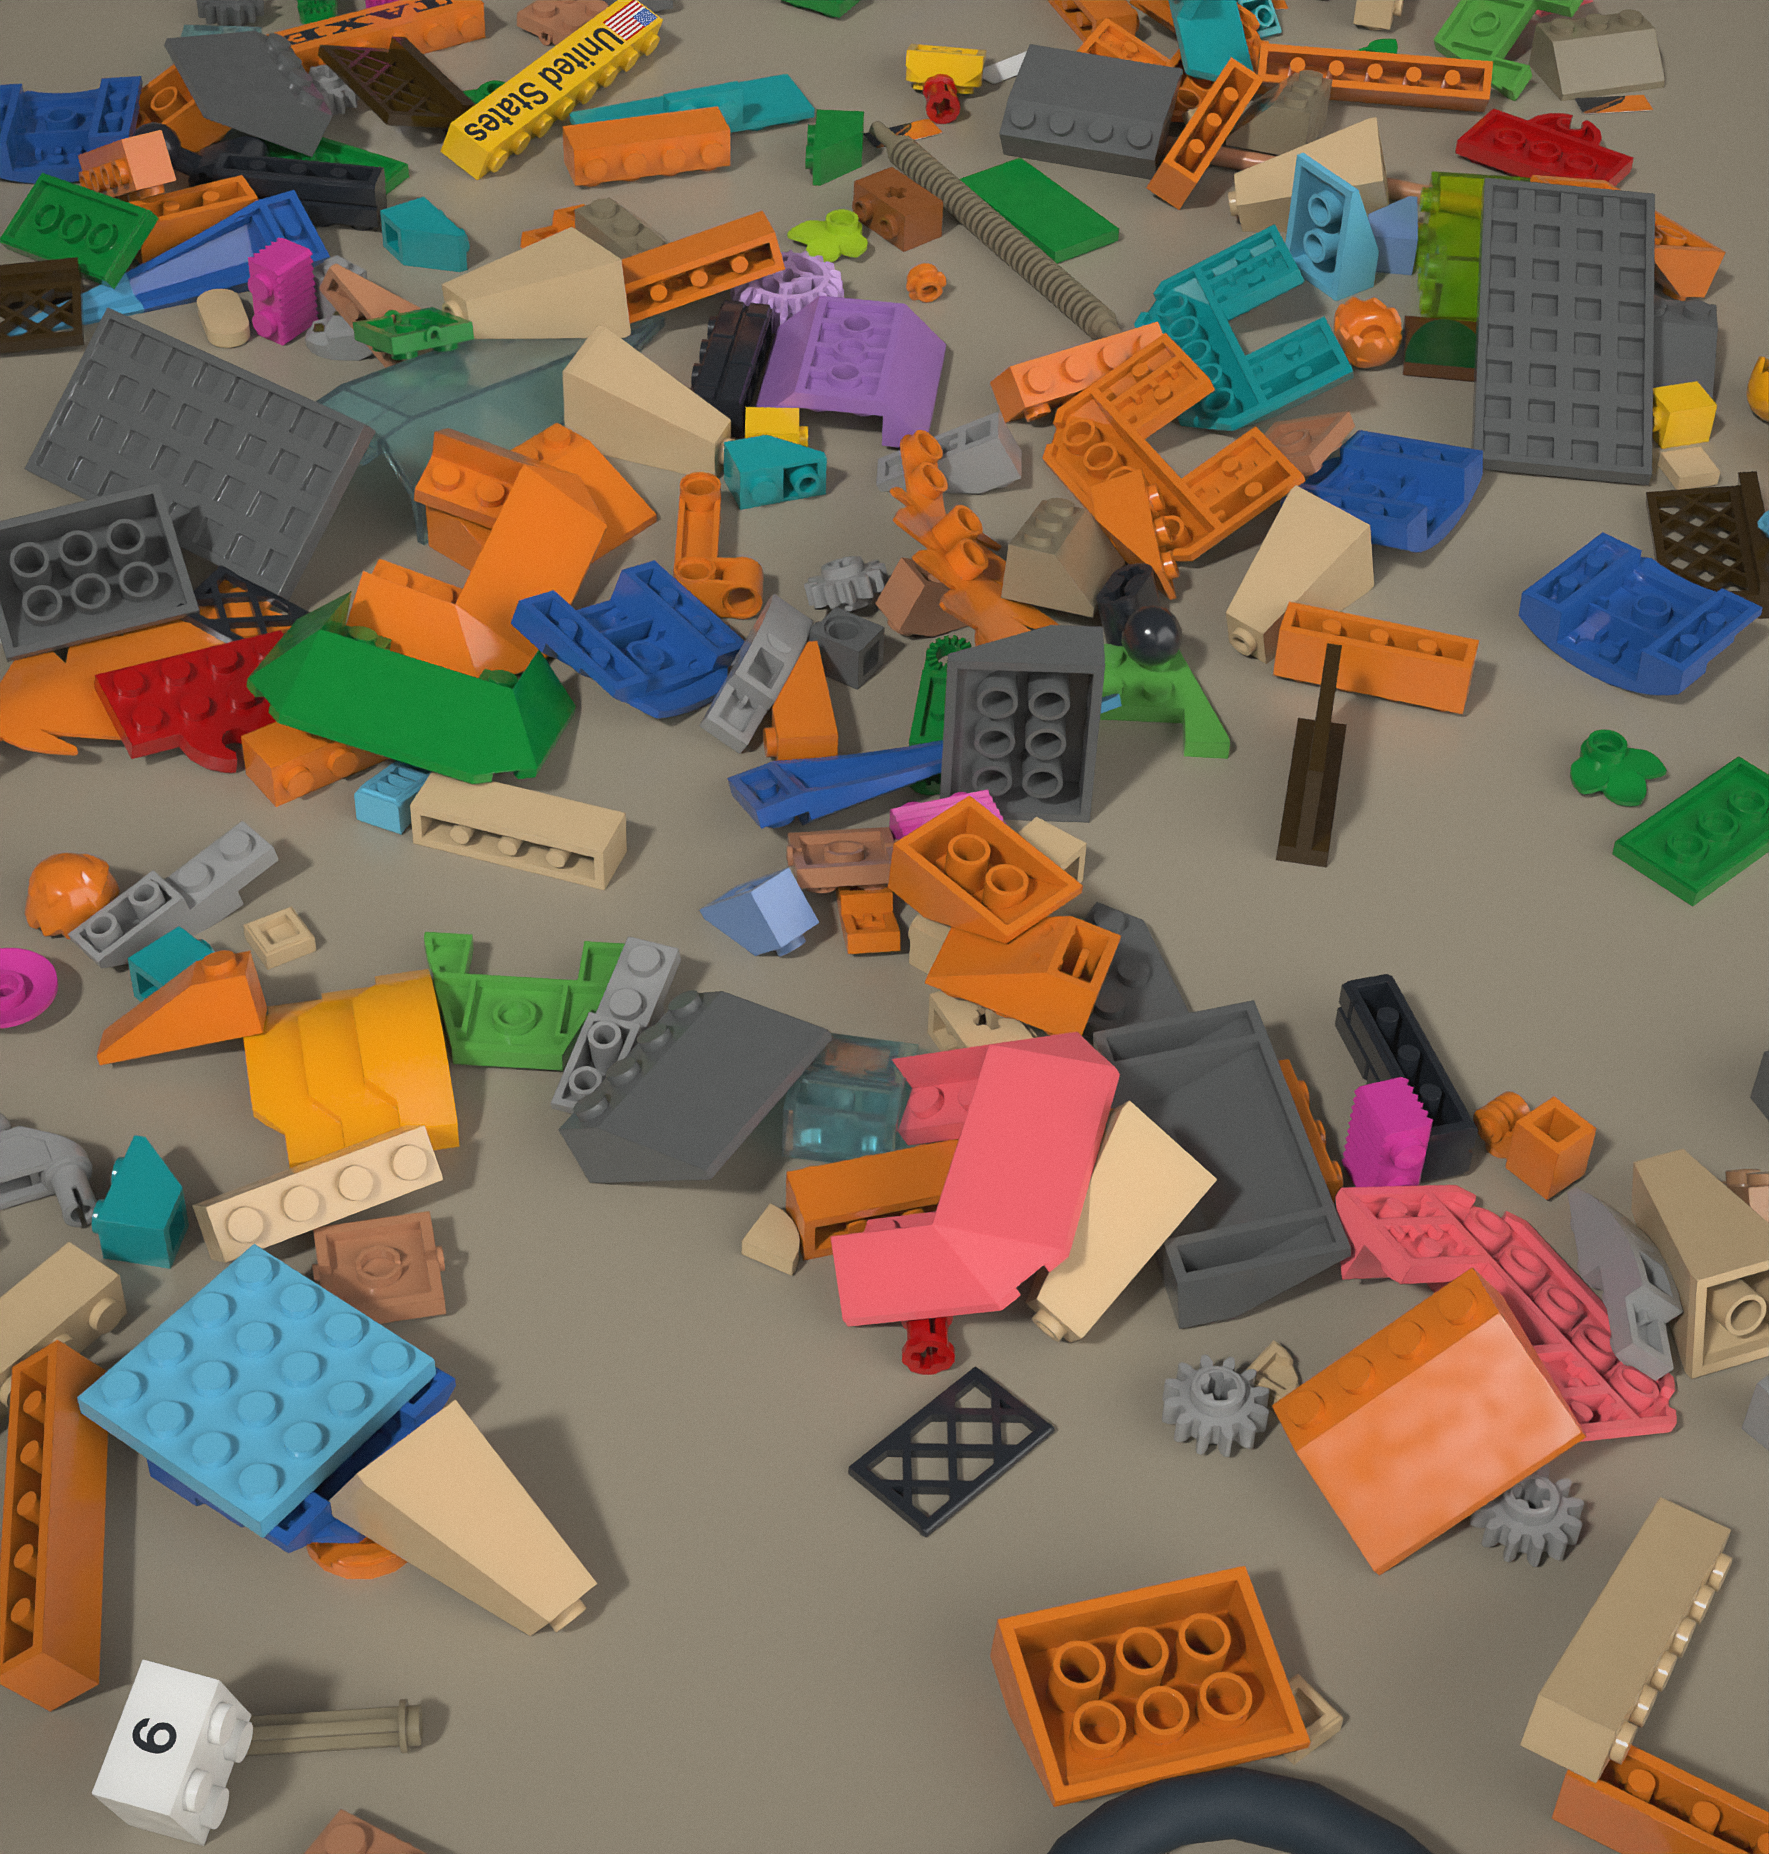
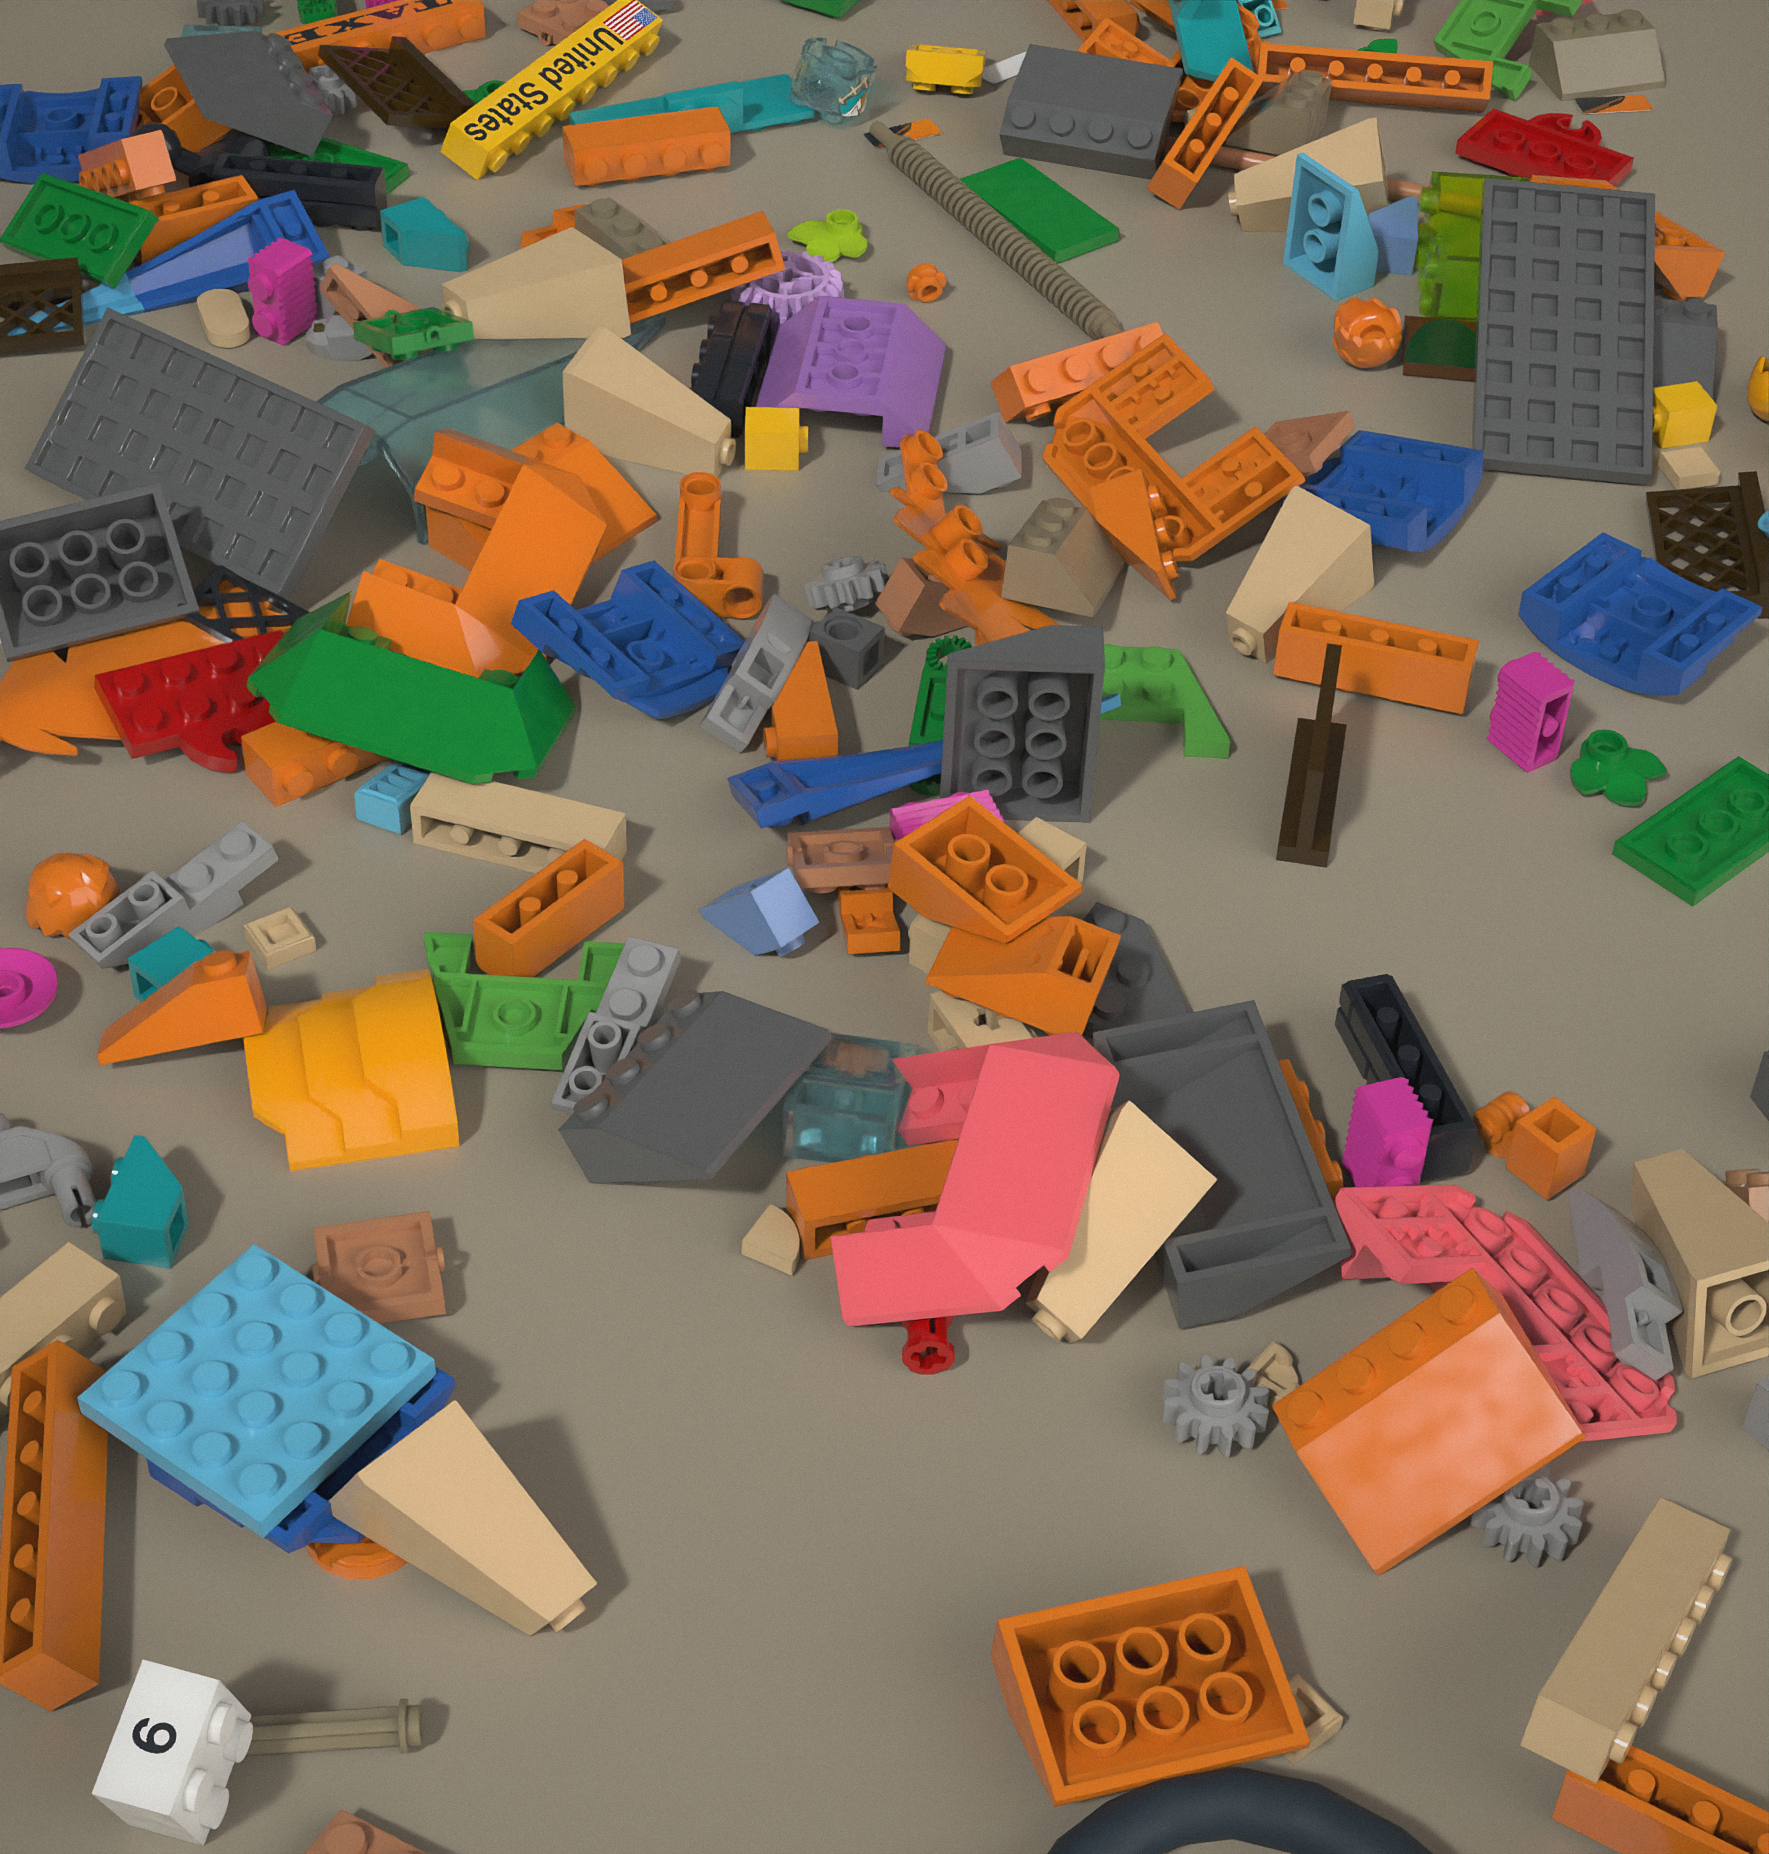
tan brick [192,1125,443,1263] -> none
teal slope [724,435,827,510] -> none
green slope [805,109,864,186] -> none
black window [848,1366,1055,1537] -> none
dark orange brick [852,167,943,252] -> none
red bush [922,74,961,124] -> none
black beam [1096,563,1182,667] -> none
teal slope [1134,224,1354,431] -> none
none -> orange brick [473,838,625,977]
none -> clear light blue brick [788,37,877,124]
none -> dark pink brick [1486,652,1575,773]

